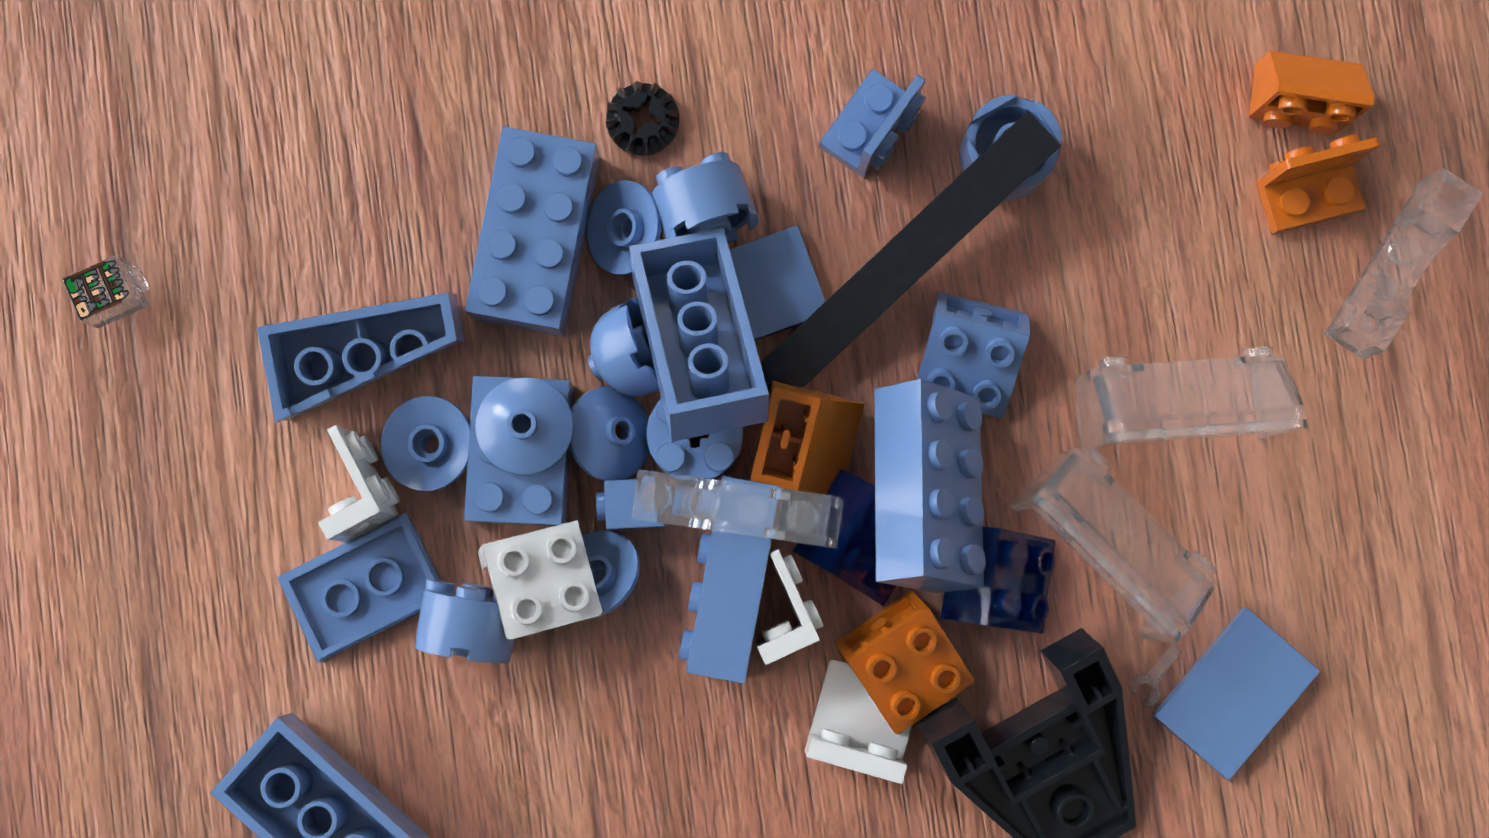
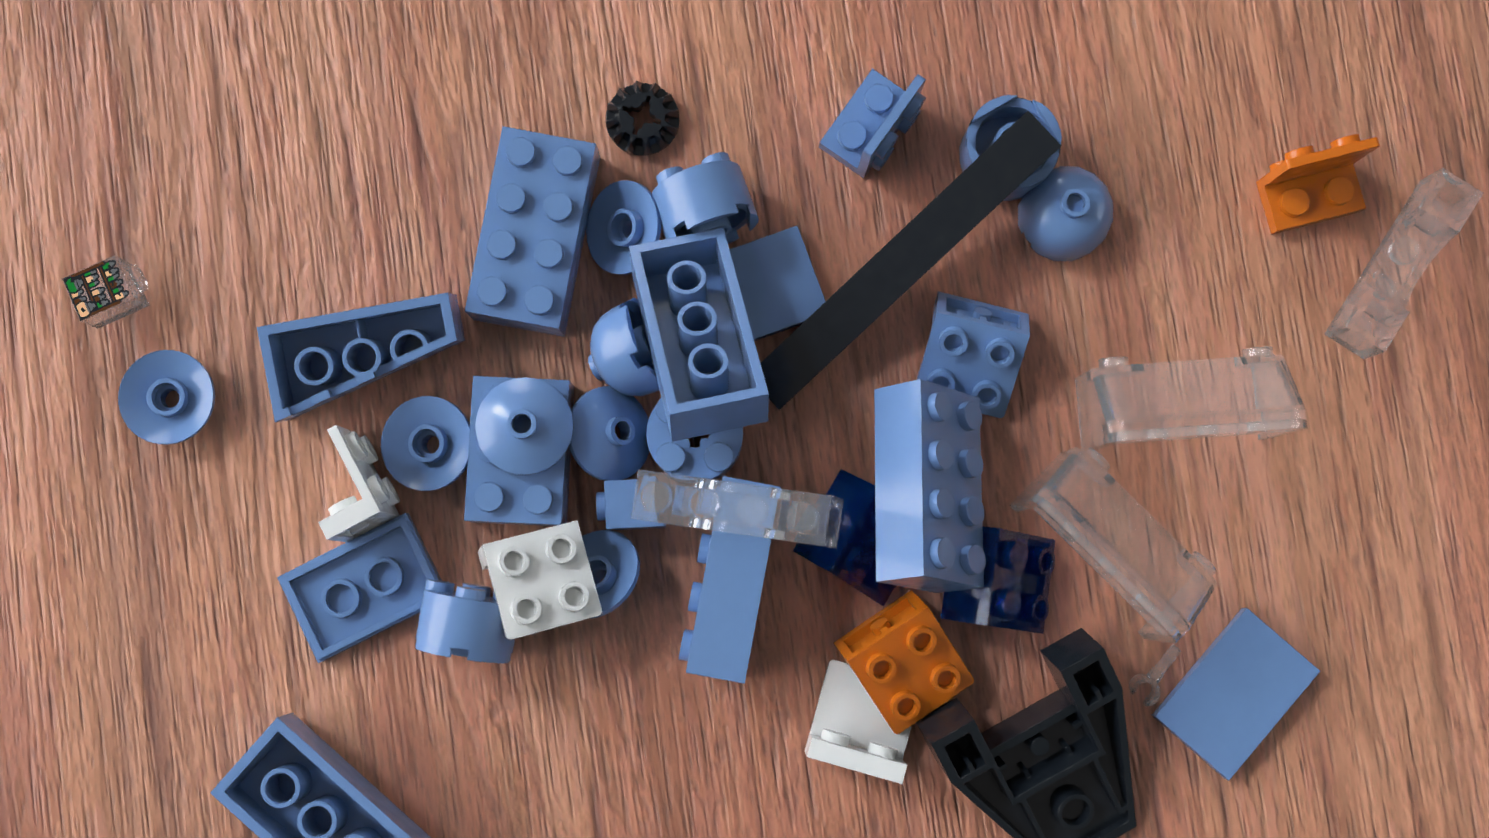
orange slope [750,381,865,495] -> none
white bracket [756,549,824,665] -> none
orange slope [1249,50,1375,135] -> none
none -> medium blue dish [118,350,215,445]
none -> medium blue cylinder [1018,166,1113,261]

